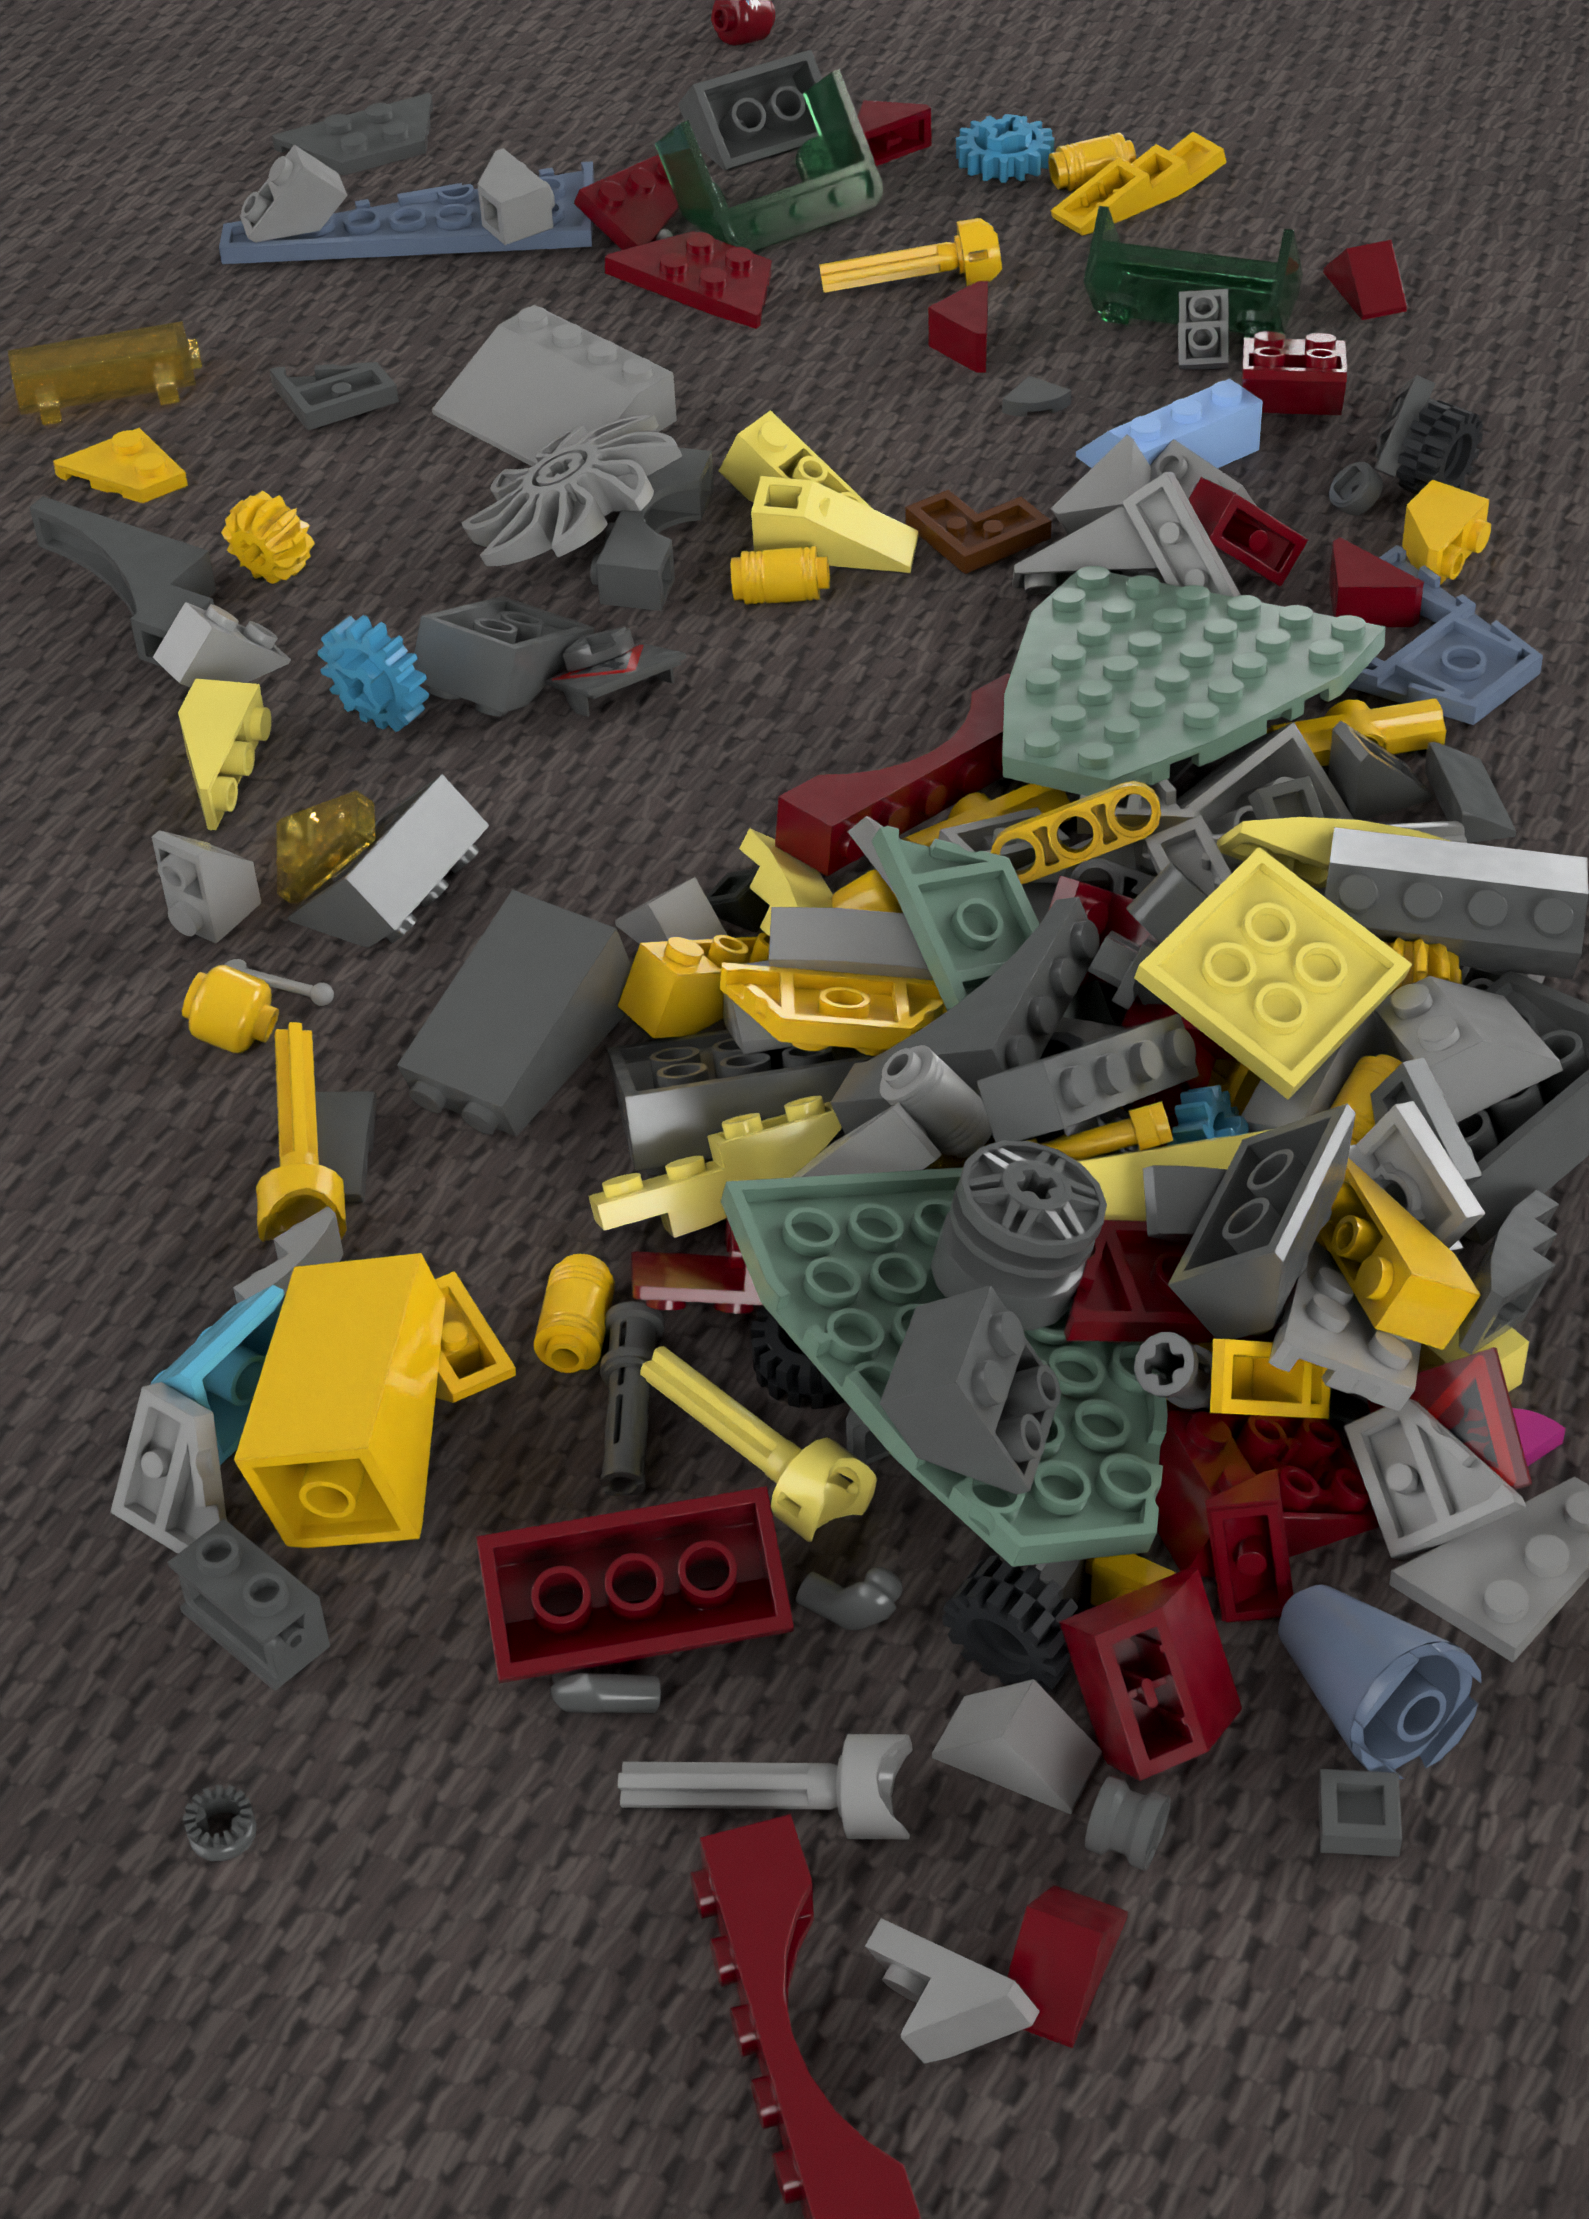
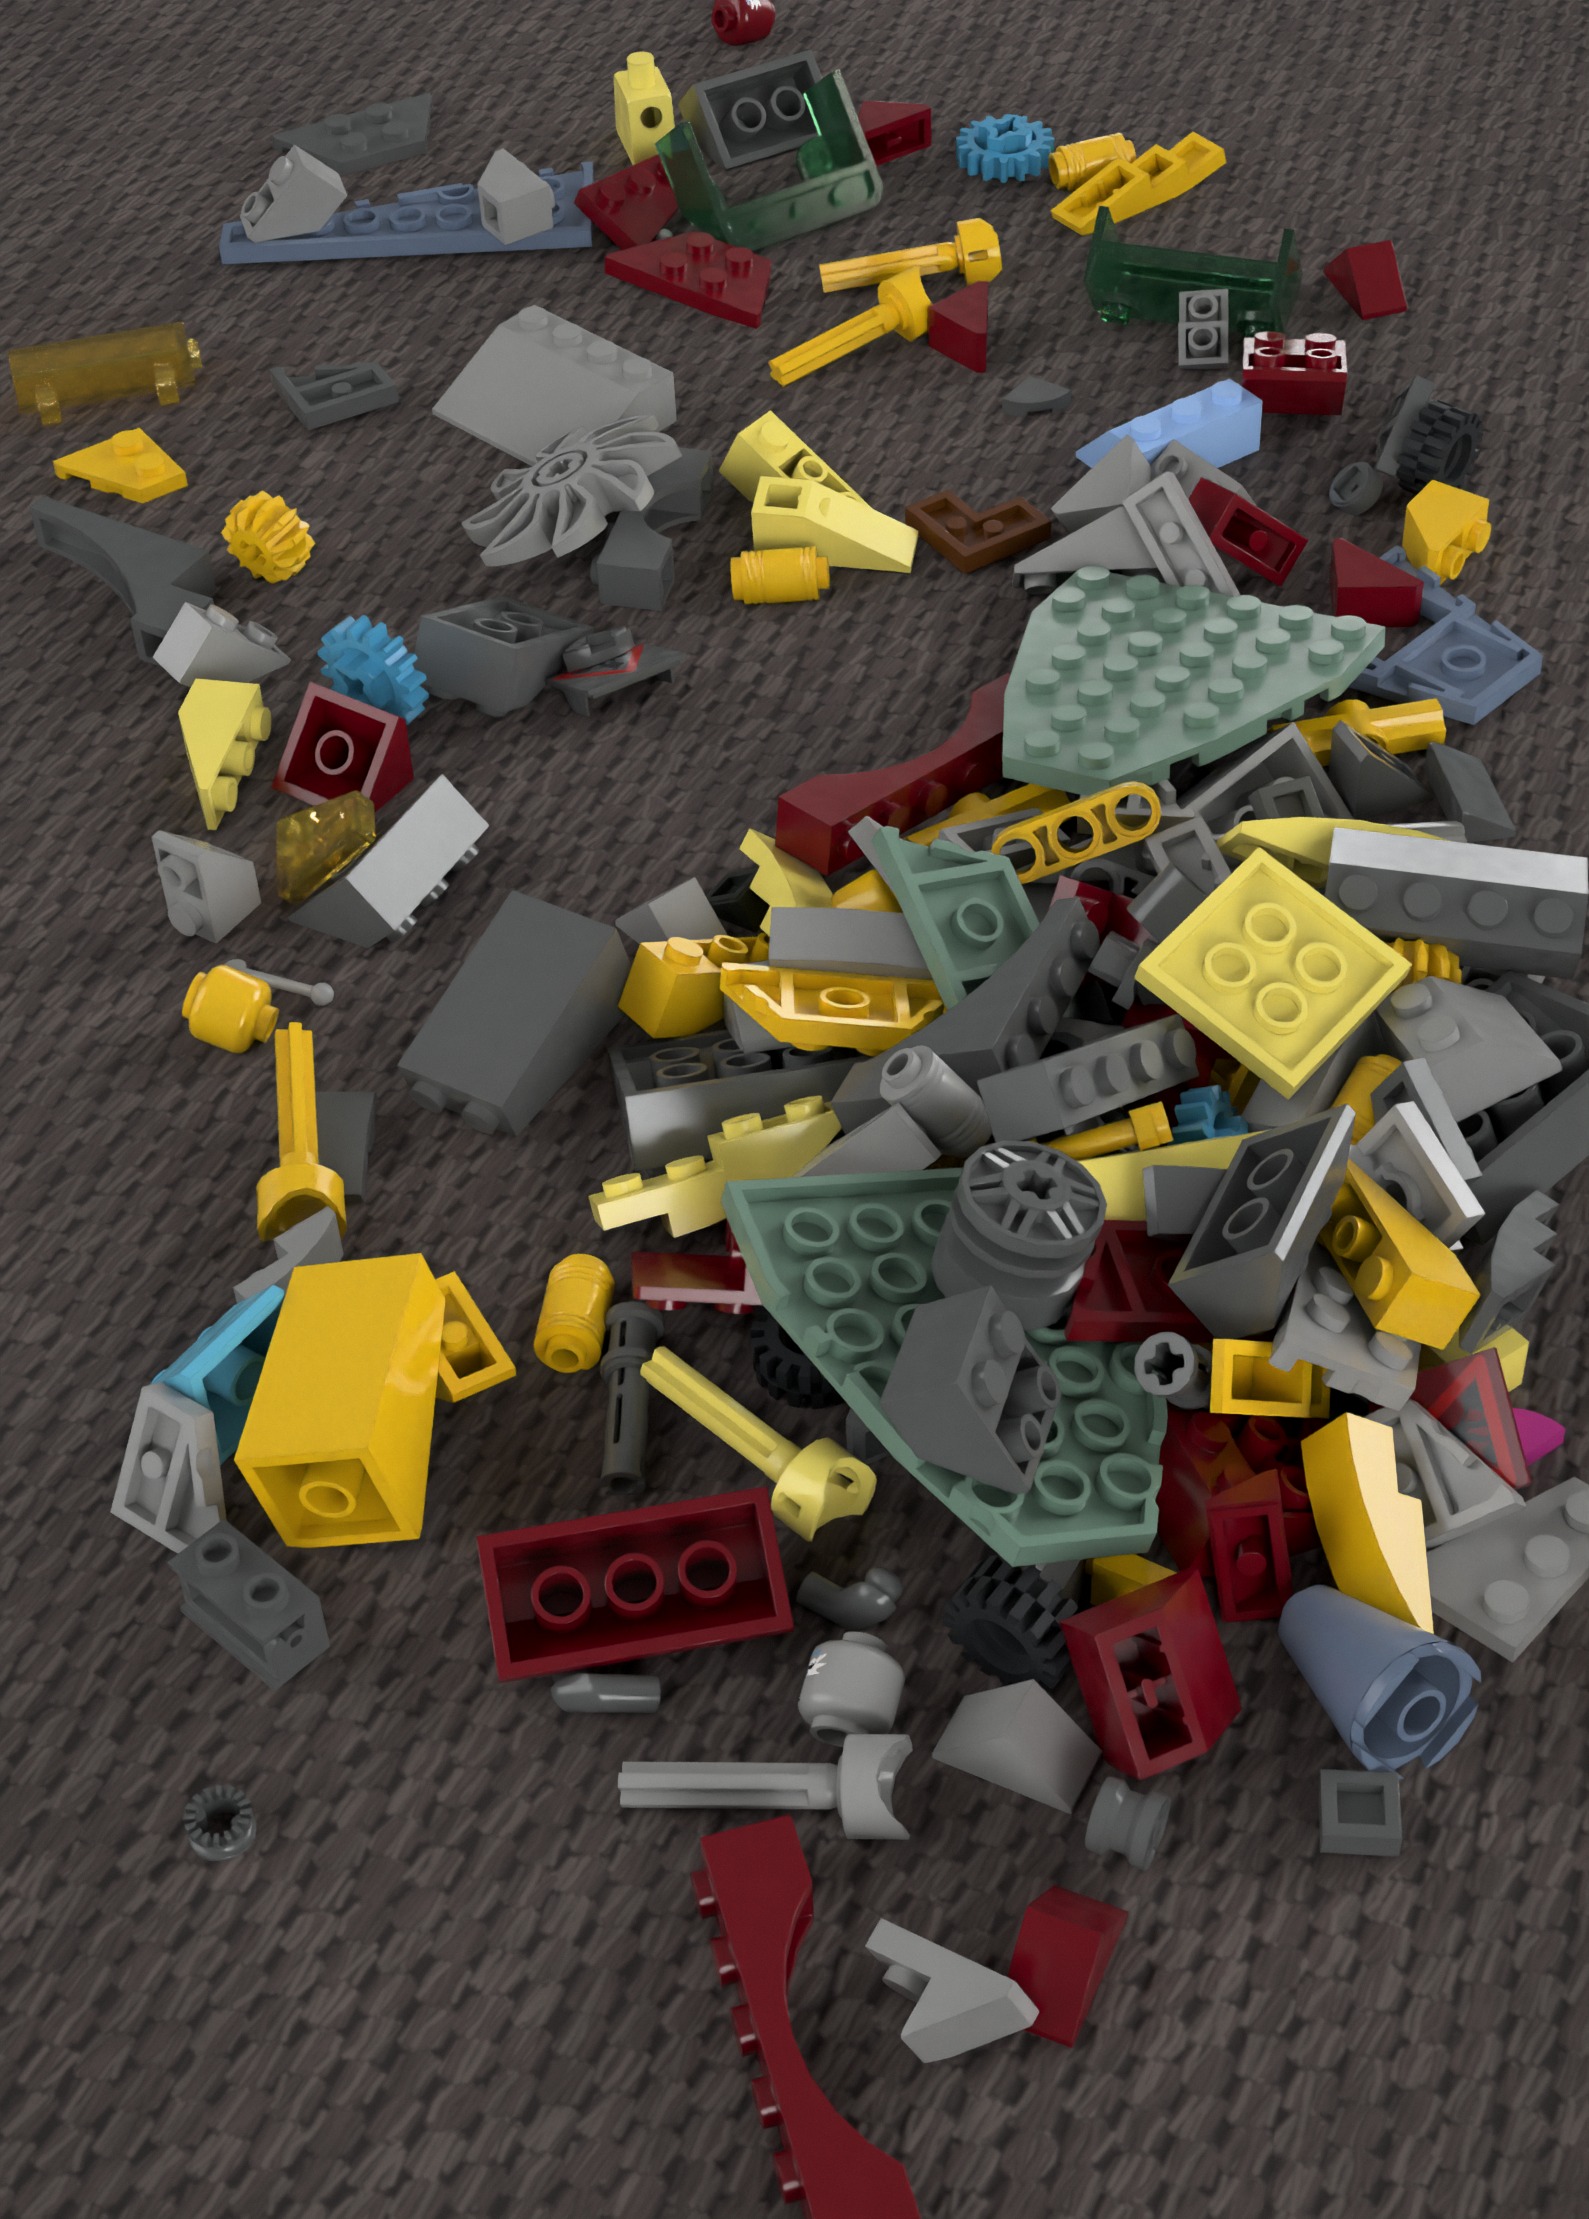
none -> dark red slope [271,682,414,825]
none -> light yellow torso [614,52,678,165]
none -> yellow piece [768,266,933,387]
none -> light grey head [798,1631,905,1747]
none -> yellow slope [1301,1412,1434,1634]

